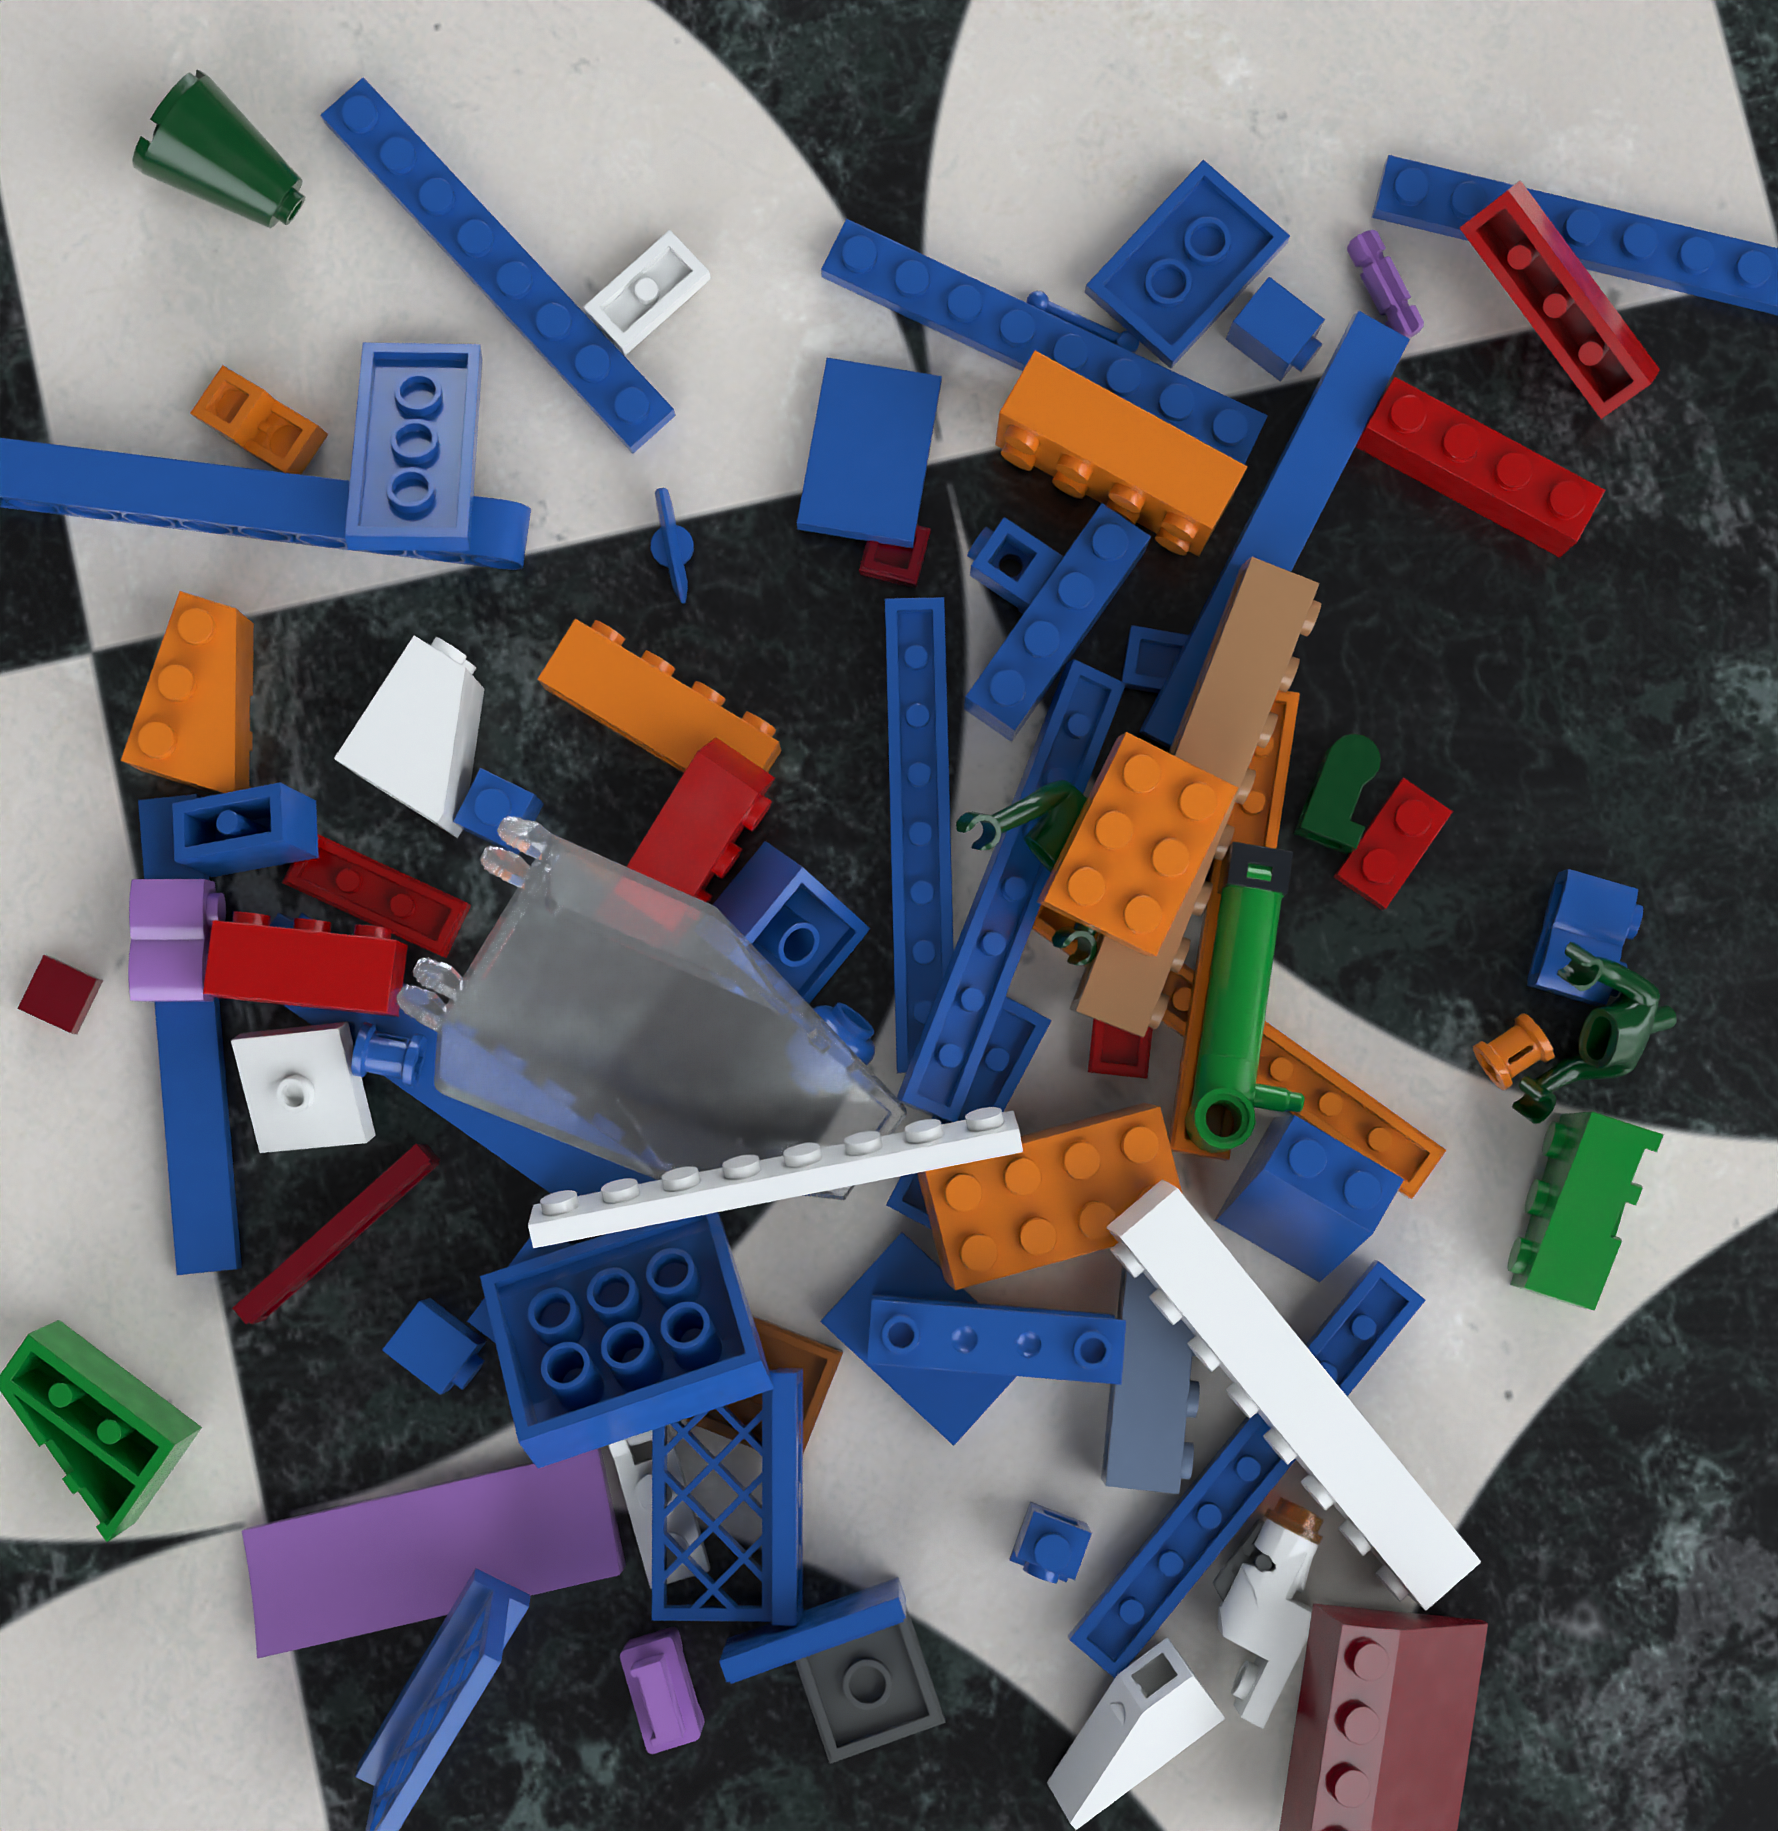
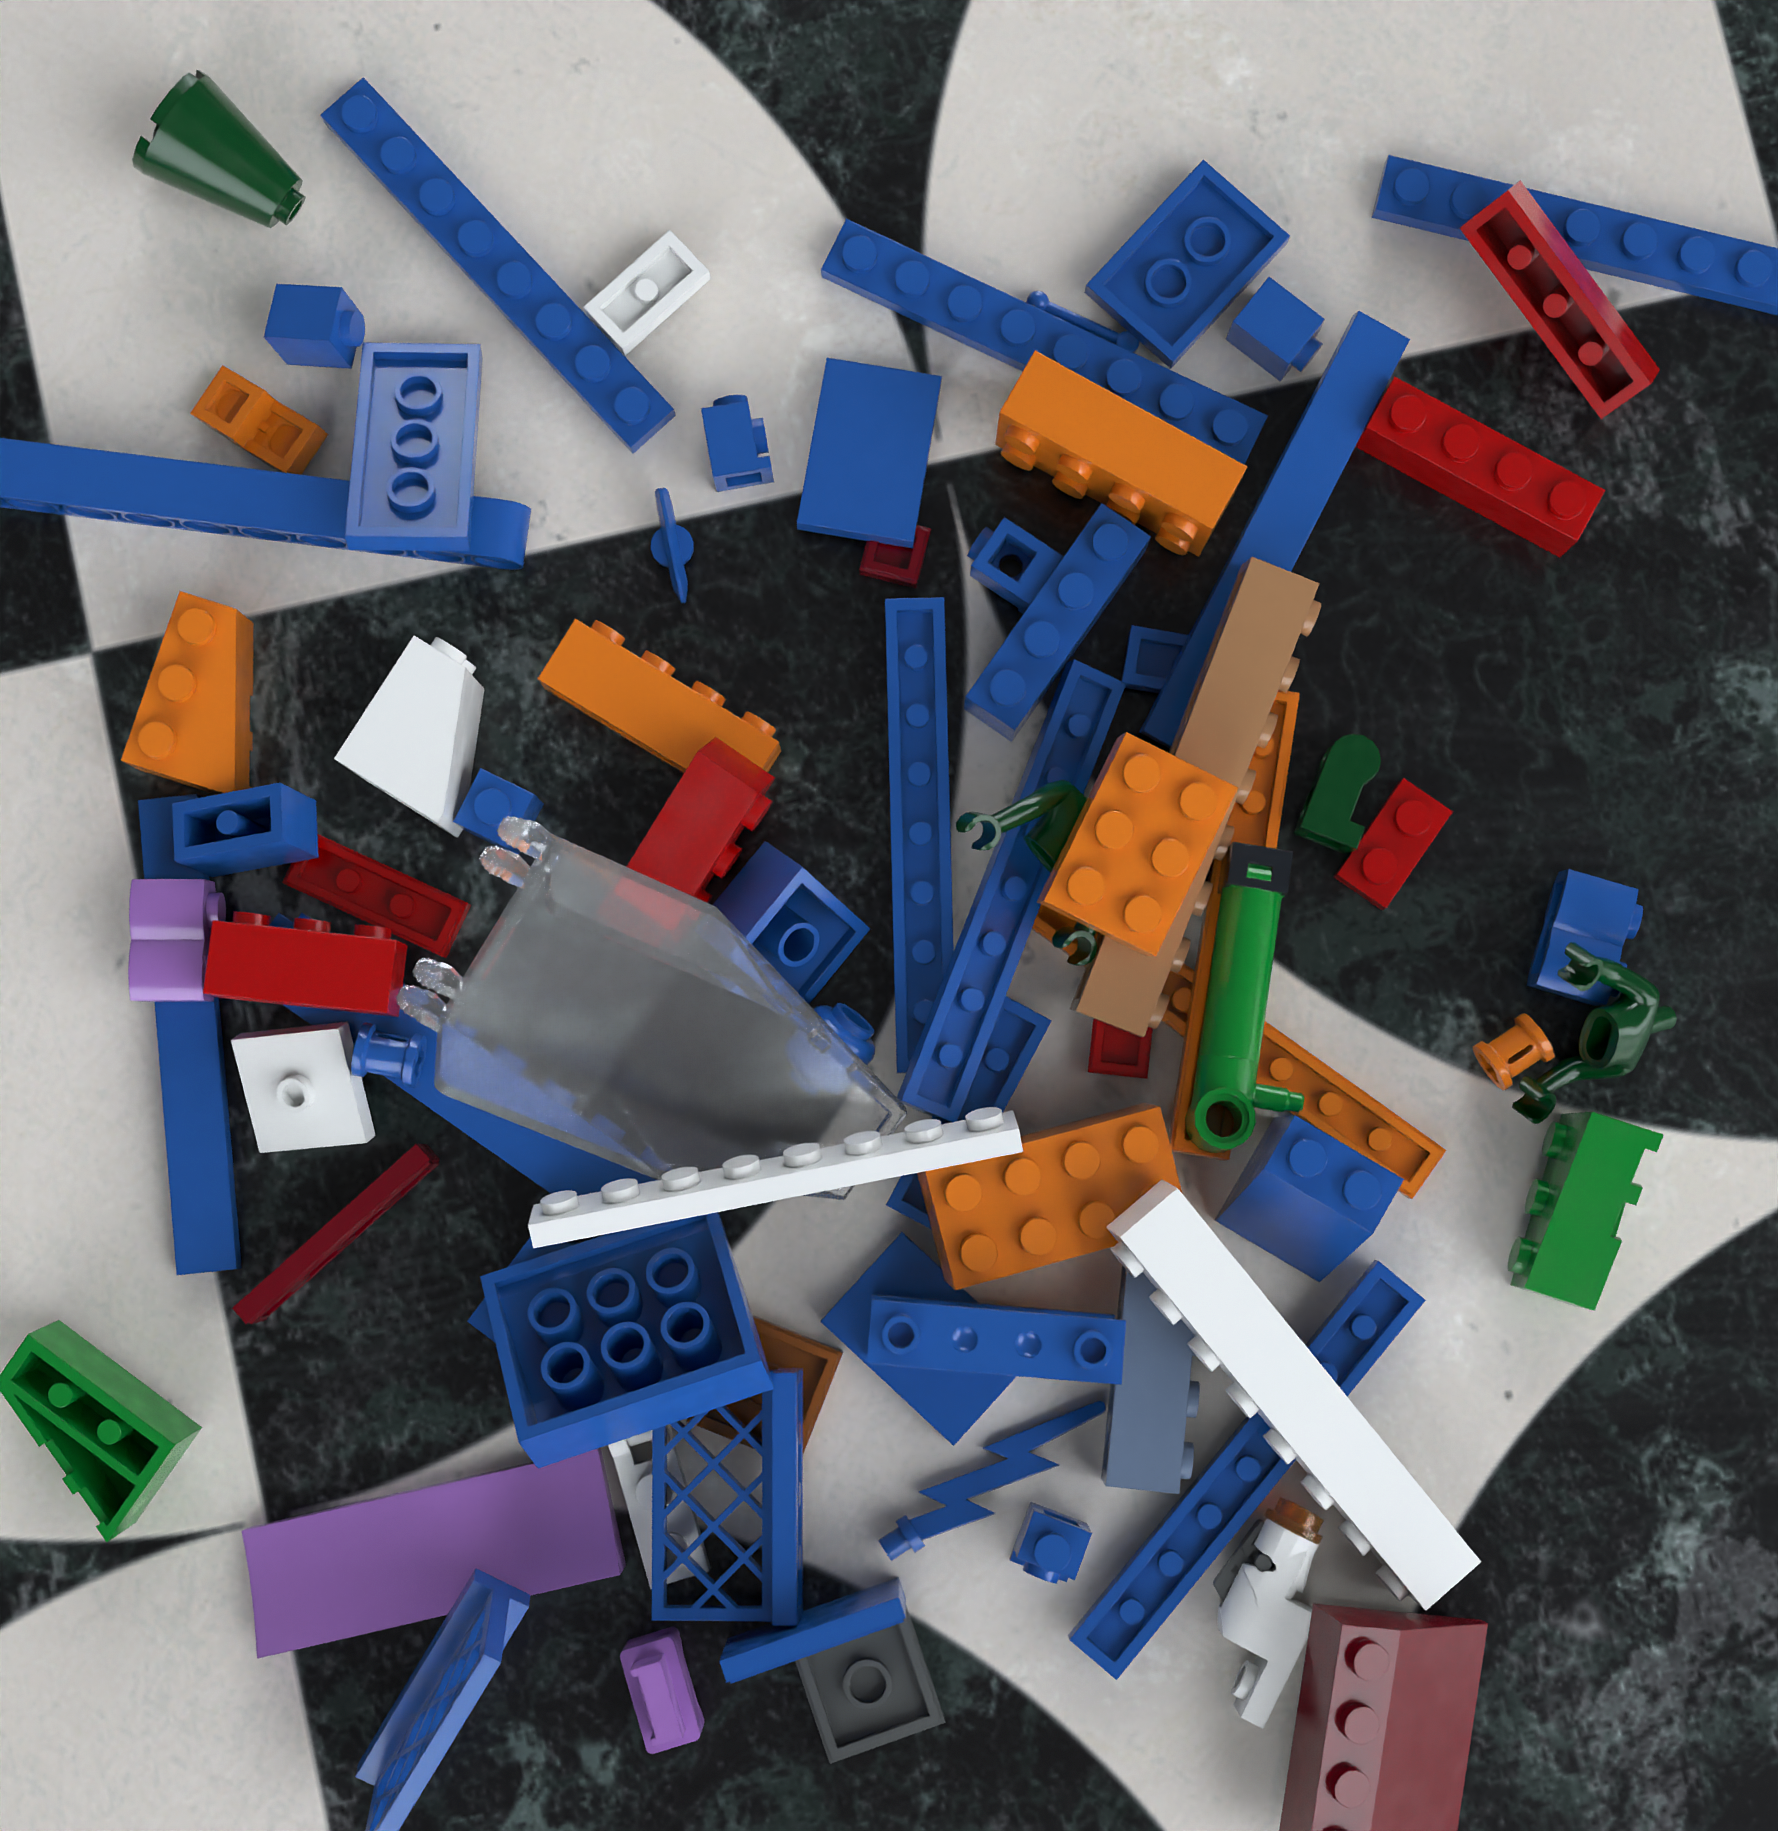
dark red tile [17,955,103,1034] -> none
blue brick [382,1298,487,1395] -> none
white slope [1047,1637,1226,1830] -> none
medium lavender axle [1347,230,1424,338] -> none
none -> blue brick [264,284,365,369]
none -> blue brick [701,395,774,492]
none -> blue piece [878,1401,1106,1561]

